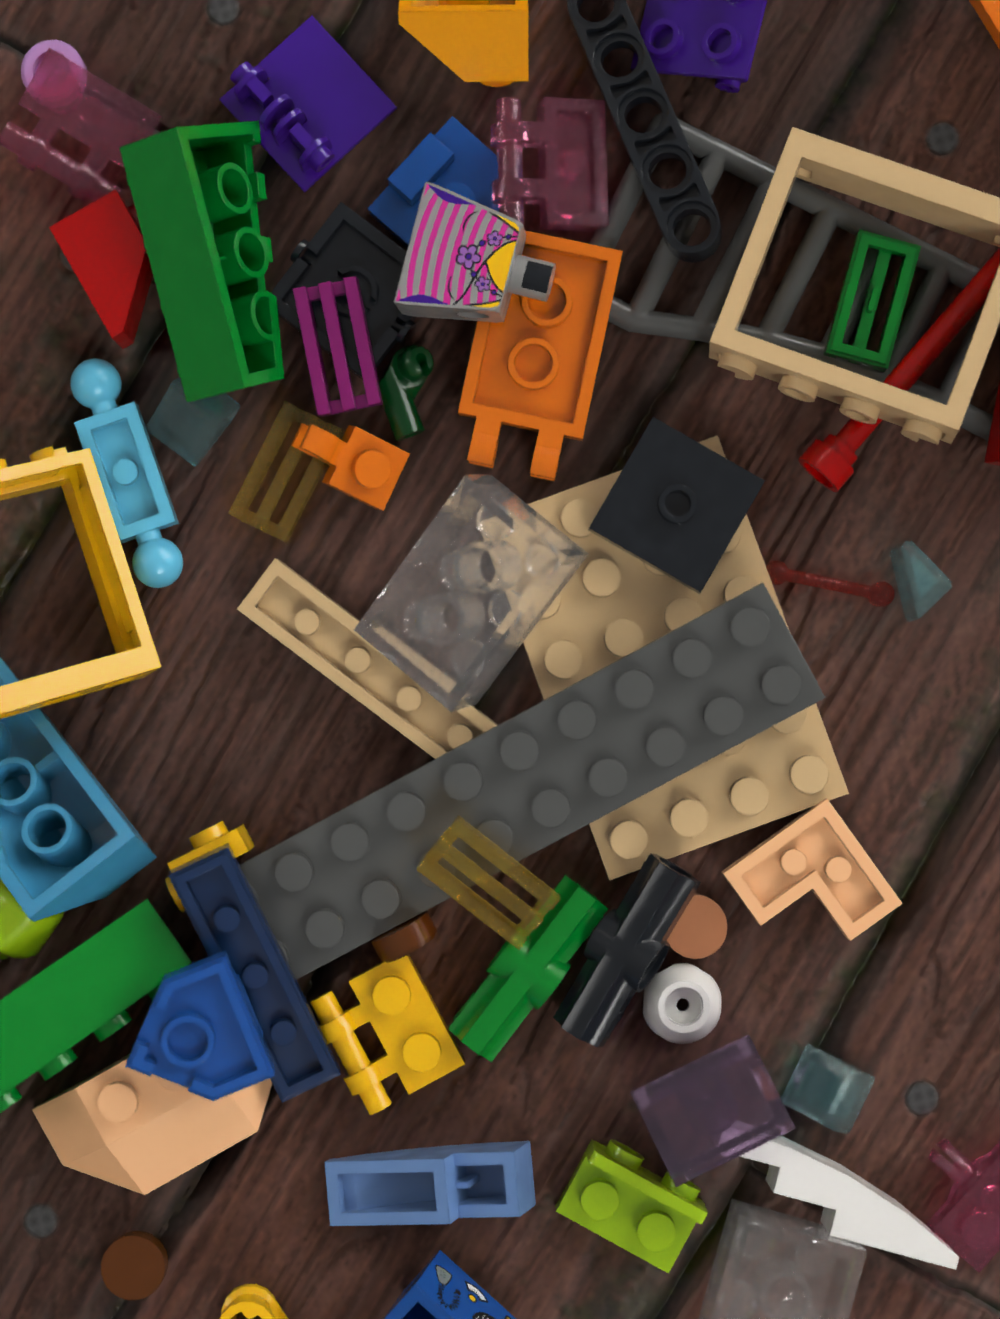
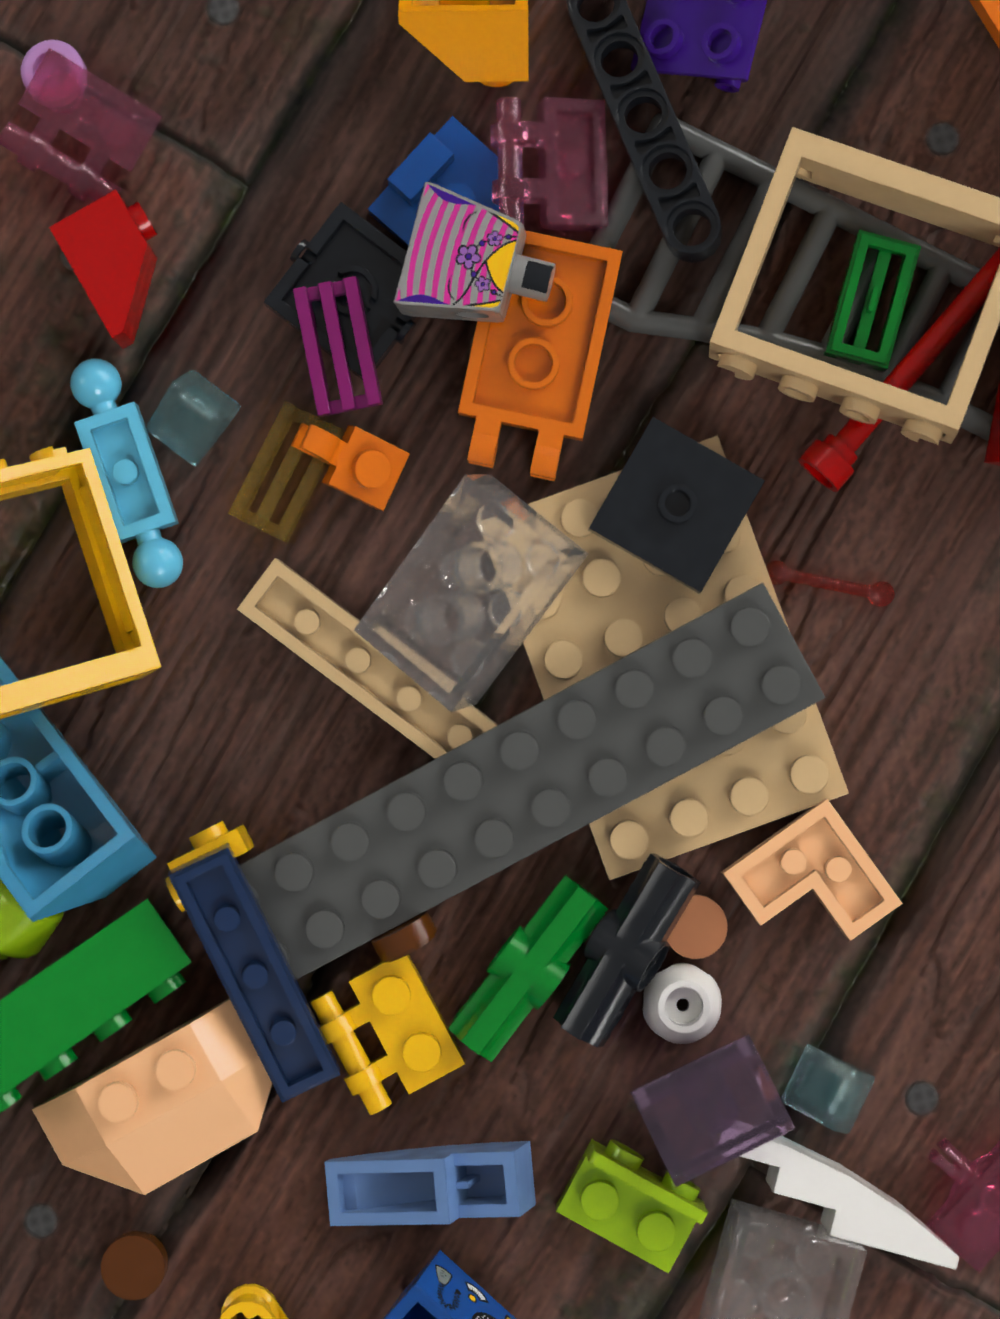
green wedge [119,121,285,403] -> none
blue plate [125,950,275,1101] -> none
dark purple hinge [219,16,397,193] -> none
dark green arm [379,345,434,441] -> none
clear yellow tile [416,815,560,950] -> none
clear light blue slope [890,540,953,622] -> none

